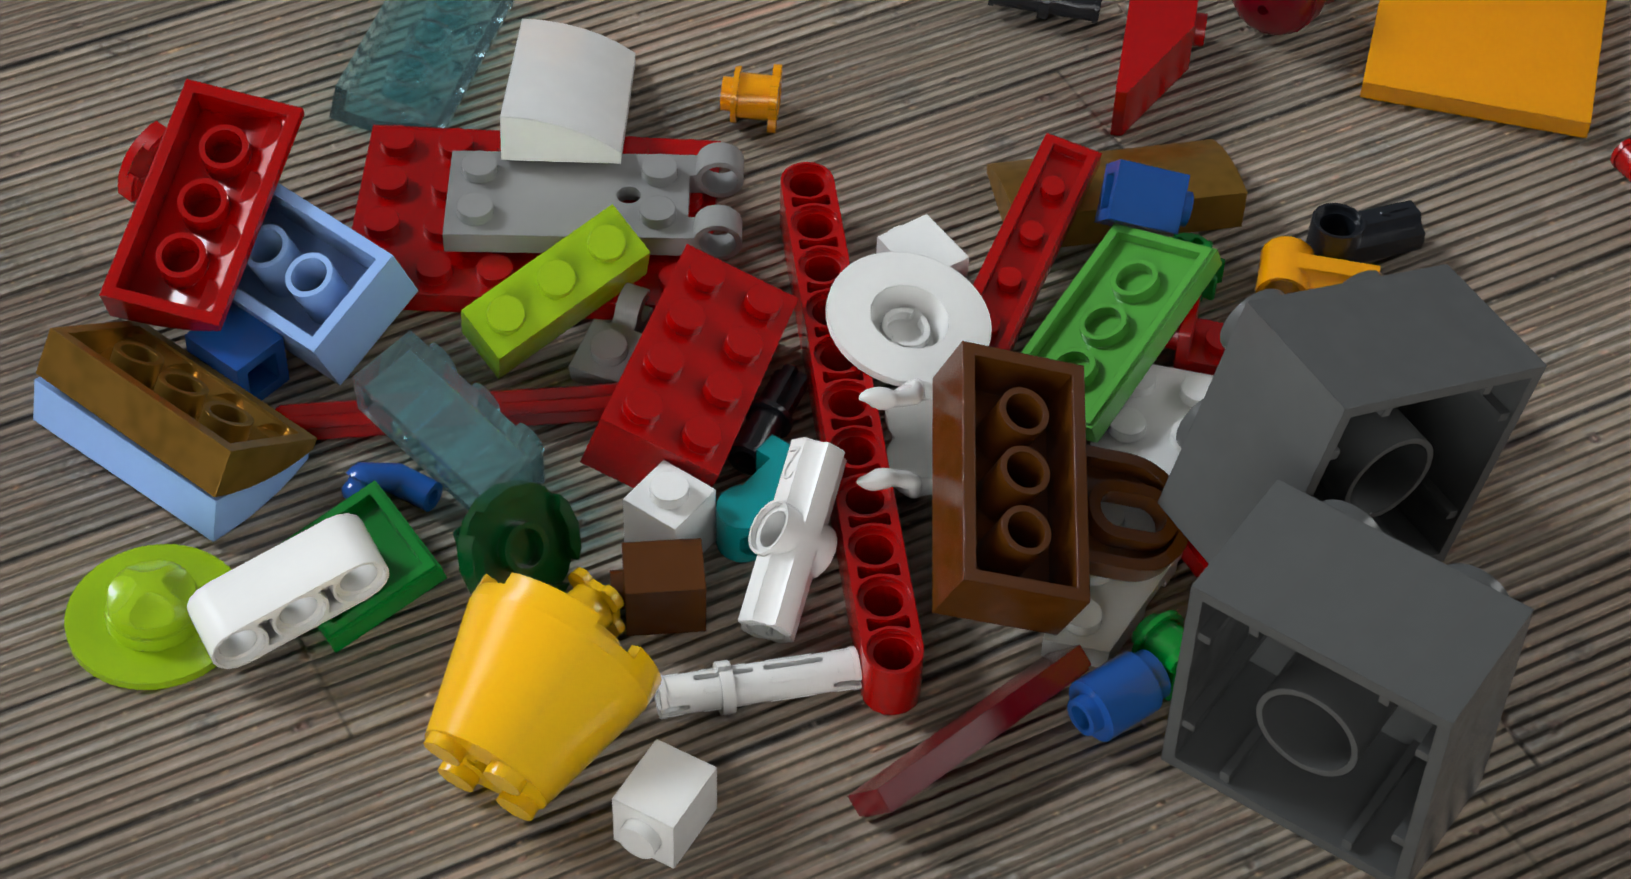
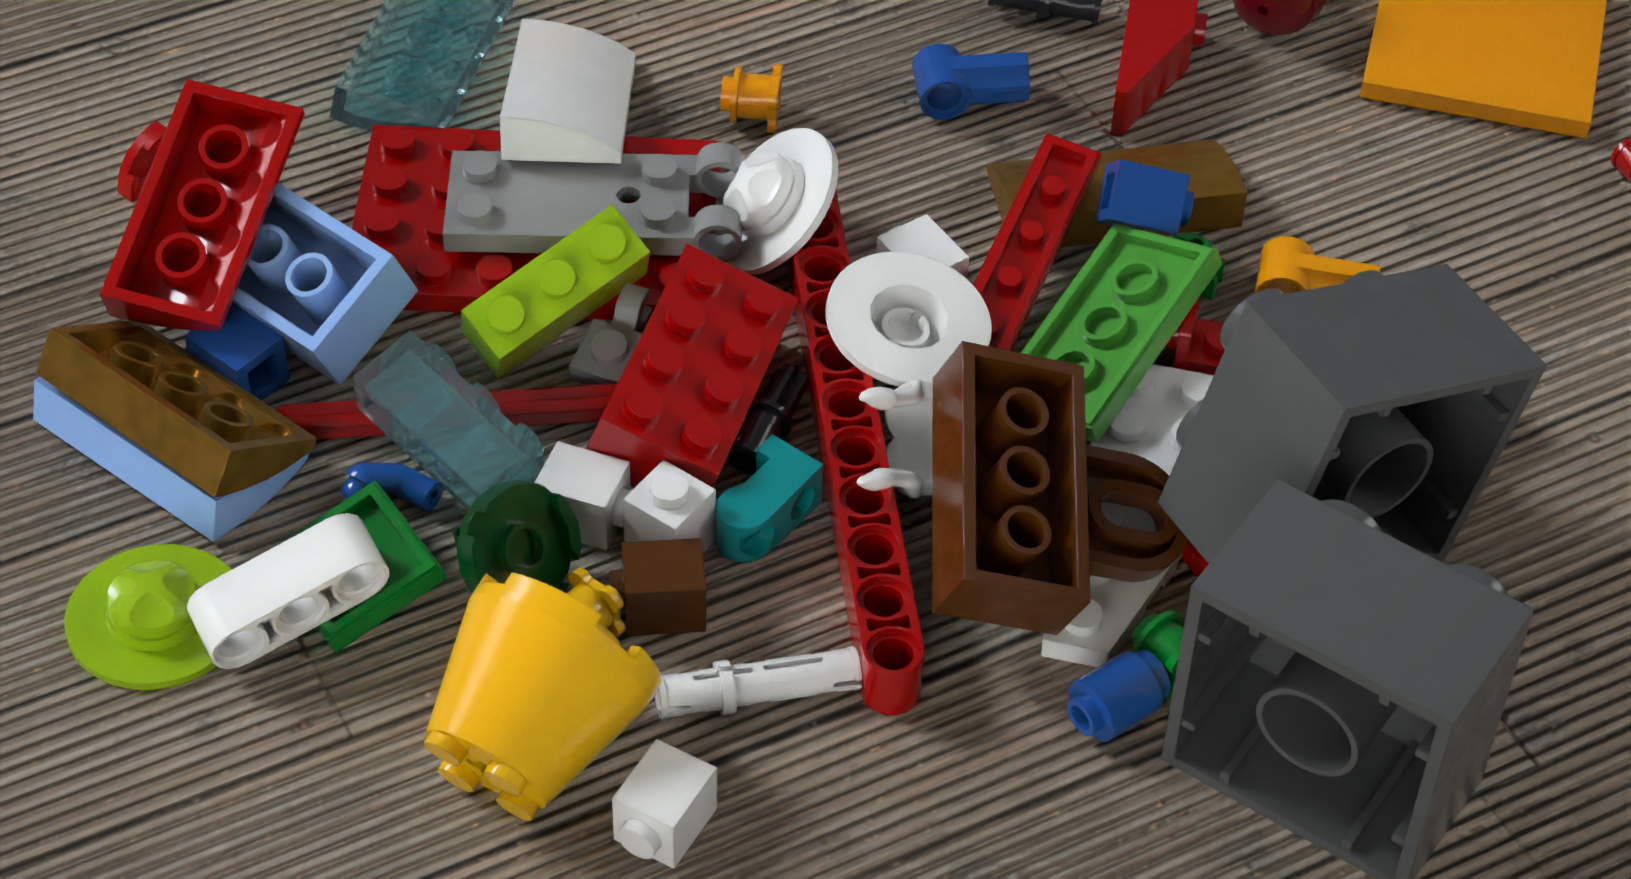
white piece [738,437,847,643] -> none
dark red tile [847,644,1092,817] -> none
black piece [1306,200,1426,263] -> none
none -> white brick [534,441,632,550]
none -> white hat [714,128,839,275]
none -> blue piece [912,43,1030,120]

